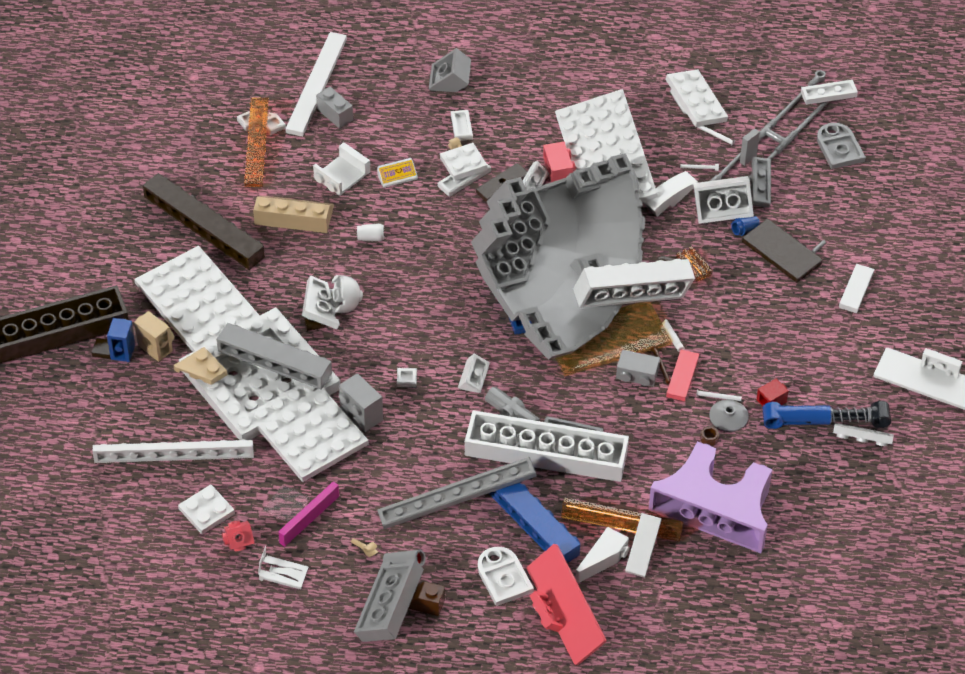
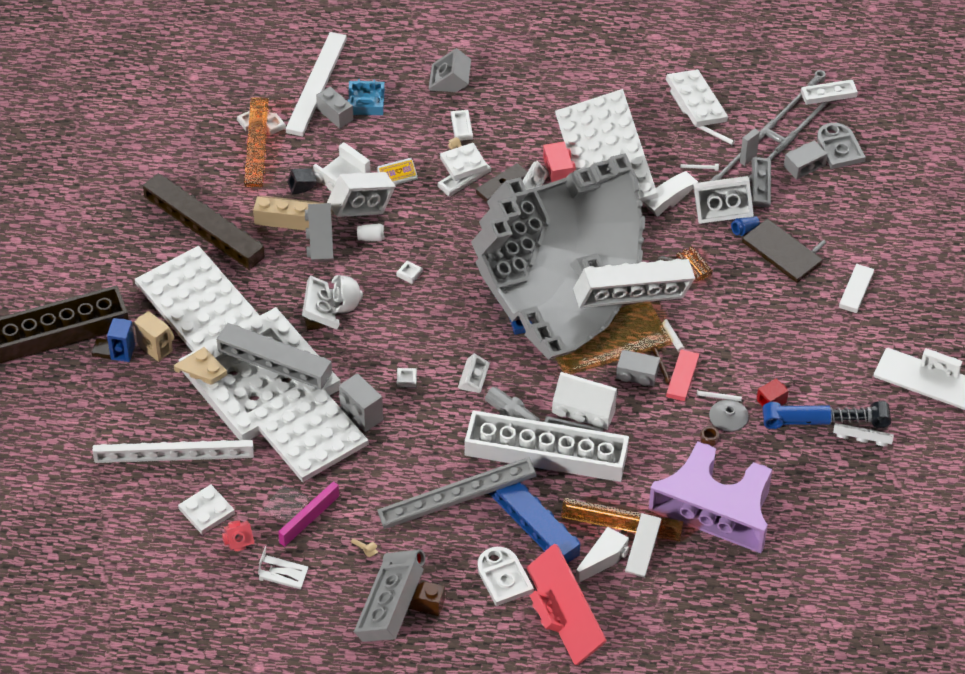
none -> black brick [287,168,317,195]
none -> light grey brick [305,203,334,262]
none -> white brick [327,172,396,217]
none -> dark azure brick [348,79,385,115]
none -> white tile [397,261,423,284]
none -> white slope [552,372,617,430]
none -> light grey brick [784,140,827,180]

